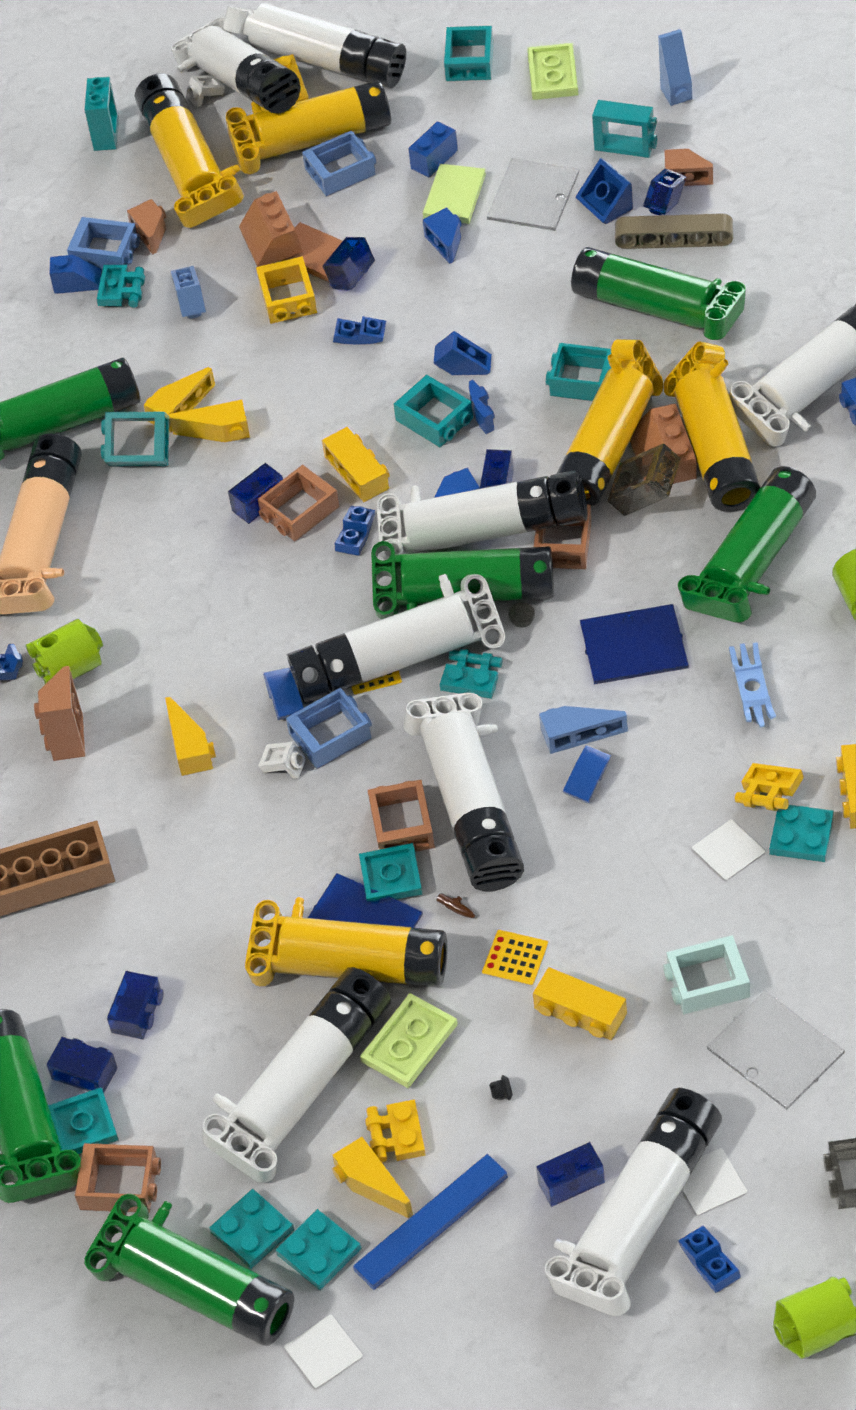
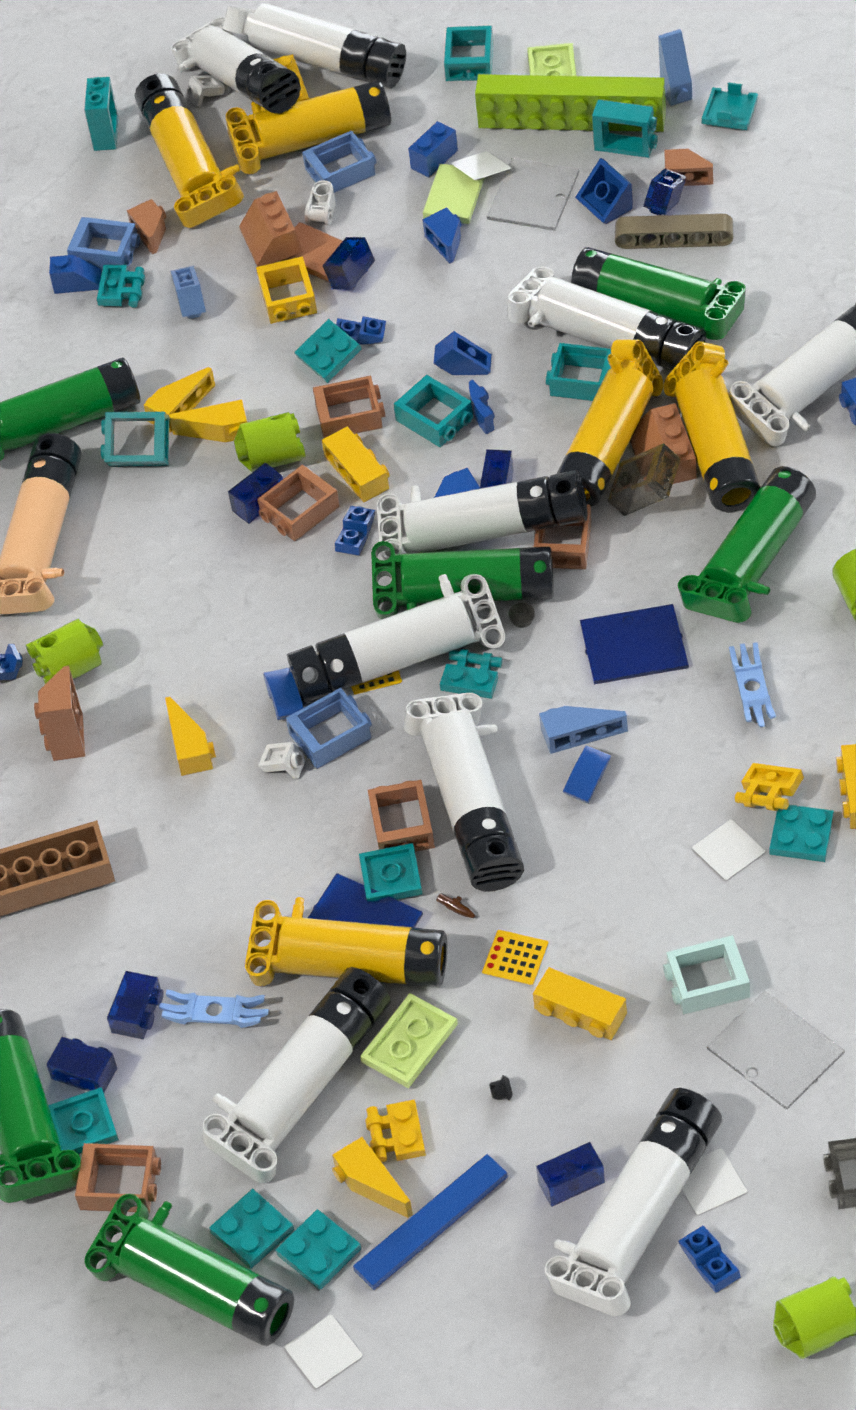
none -> light blue piece [159,989,269,1028]
none -> lime cylinder [234,412,306,473]
none -> teal plate [294,318,362,383]
none -> white piece [305,180,336,225]
none -> nougat window [312,375,386,438]
none -> white sticker [451,151,511,180]
none -> lime brick [475,74,666,132]
none -> white piece [507,267,706,371]
none -> teal piece [701,82,758,130]

